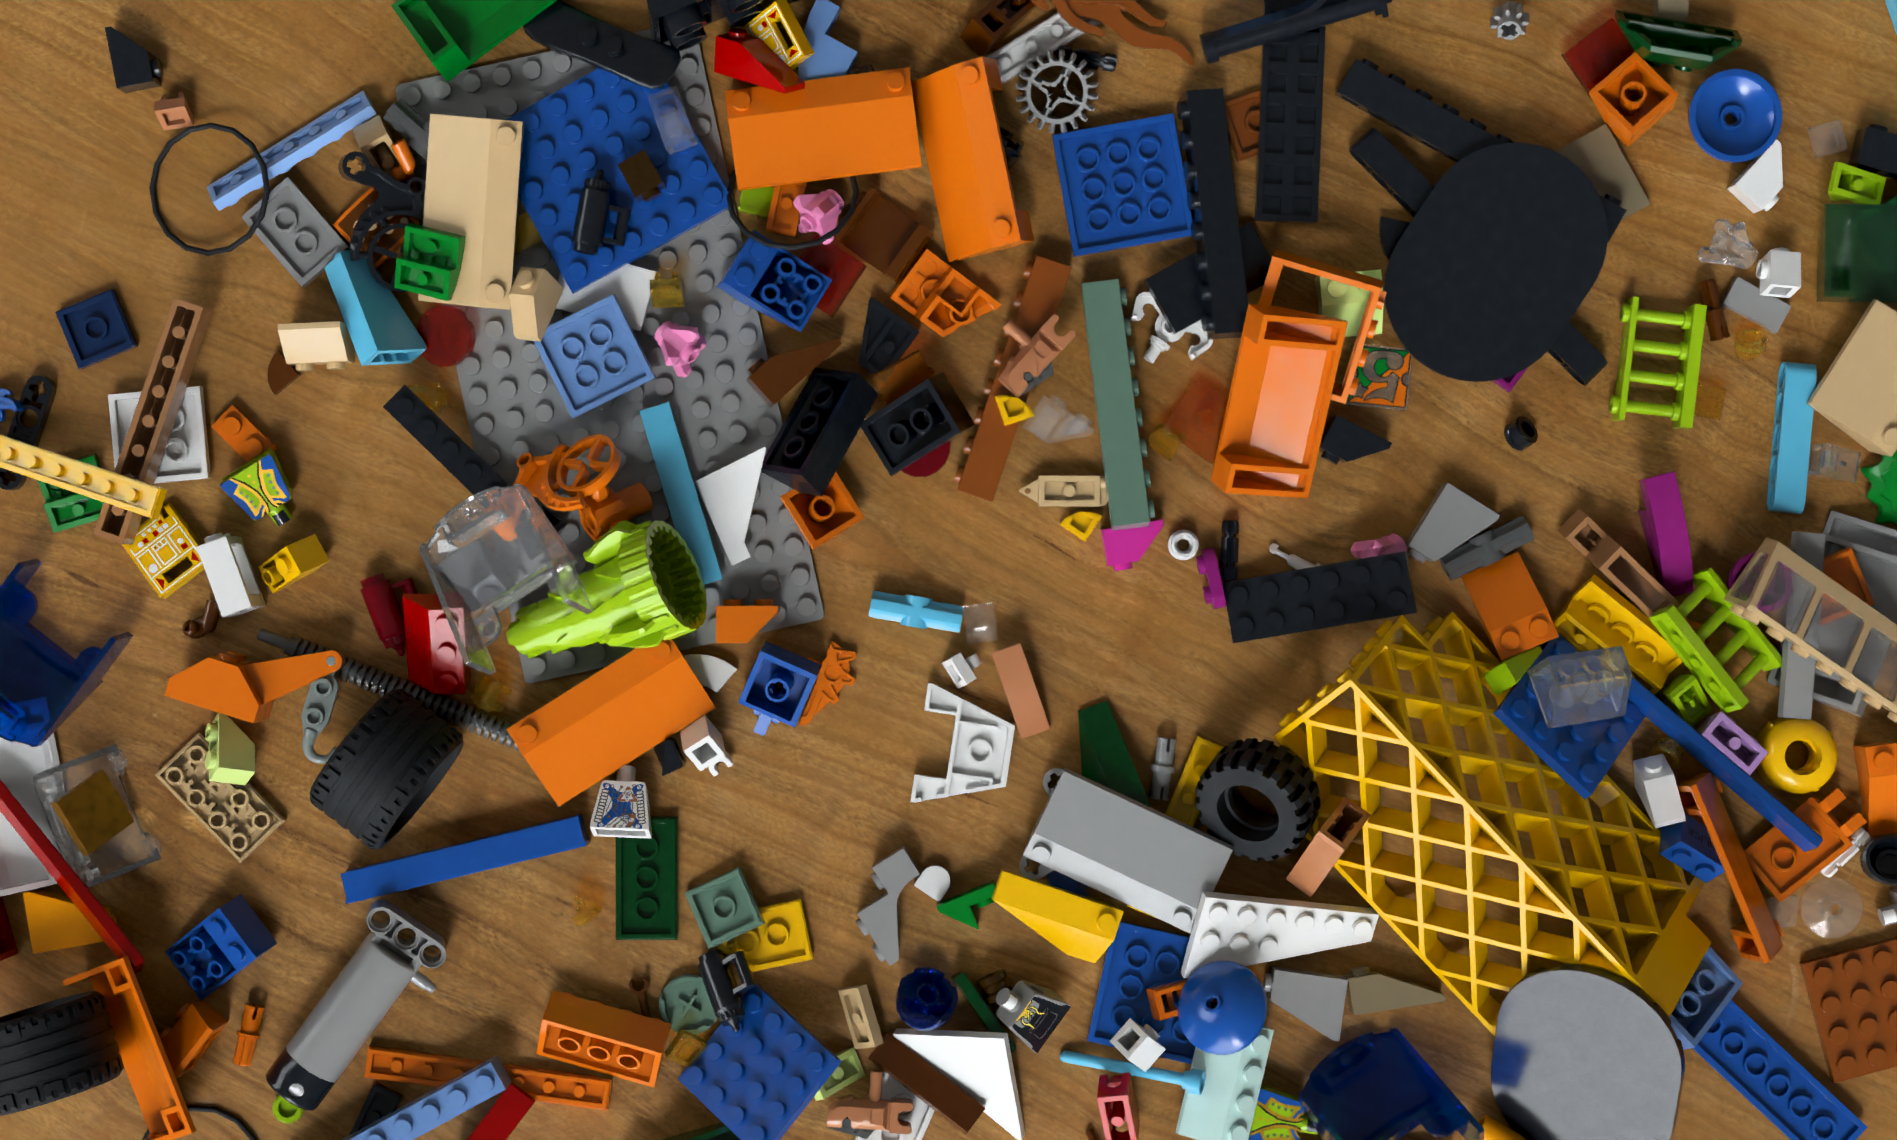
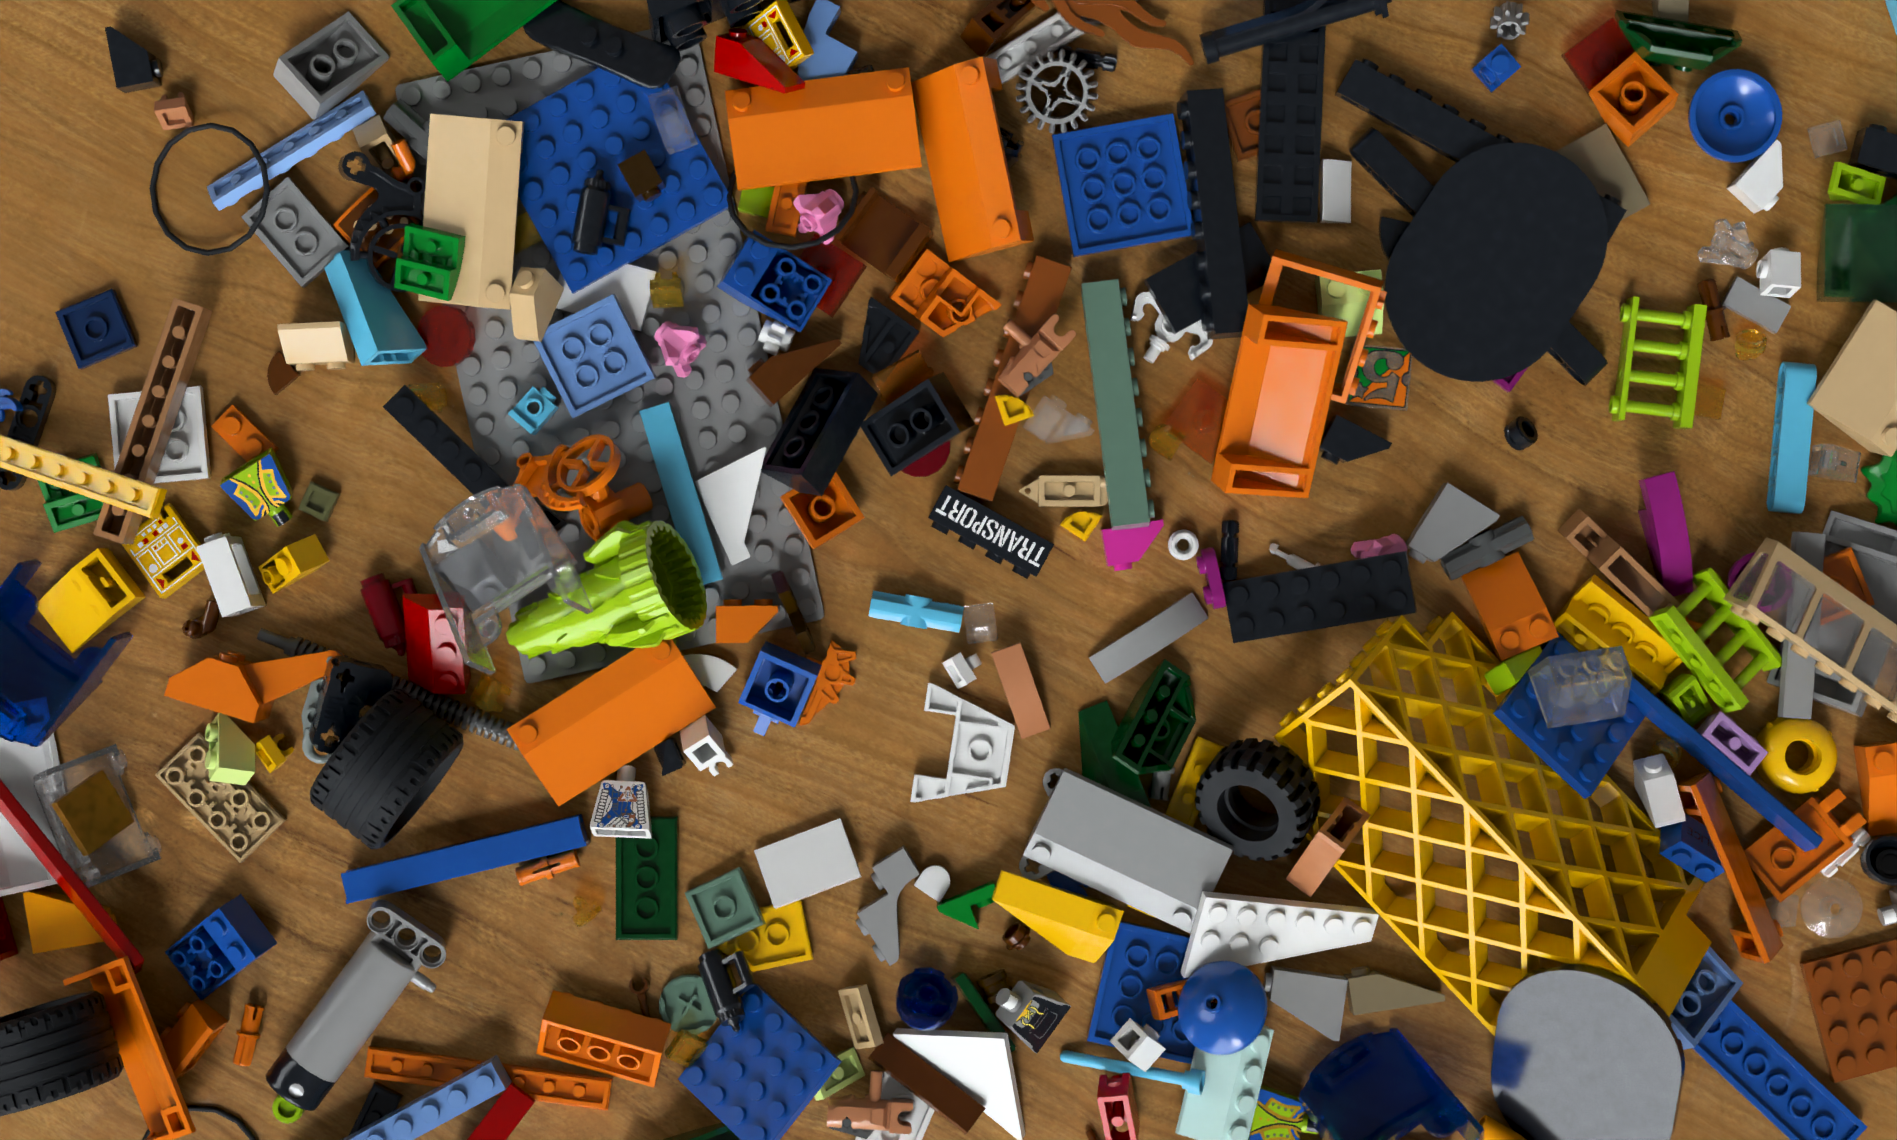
none -> yellow slope [35,548,146,653]
none -> yellow tile [255,734,294,773]
none -> light grey slope [273,11,389,121]
none -> olive tile [298,481,341,522]
none -> black axle [309,656,393,754]
none -> medium azure brick [508,386,559,435]
none -> orange pin [515,849,580,886]
none -> white tile [754,818,862,909]
none -> white gear [758,319,796,356]
none -> dark brown tile [771,570,816,654]
none -> black brick [928,485,1054,579]
none -> reddish brown plate [1002,922,1031,950]
none -> light grey slope [1089,592,1208,684]
none -> dark green wedge [1111,659,1196,775]
none -> white slope [1320,159,1352,223]
none -> blue brick [1471,43,1521,93]

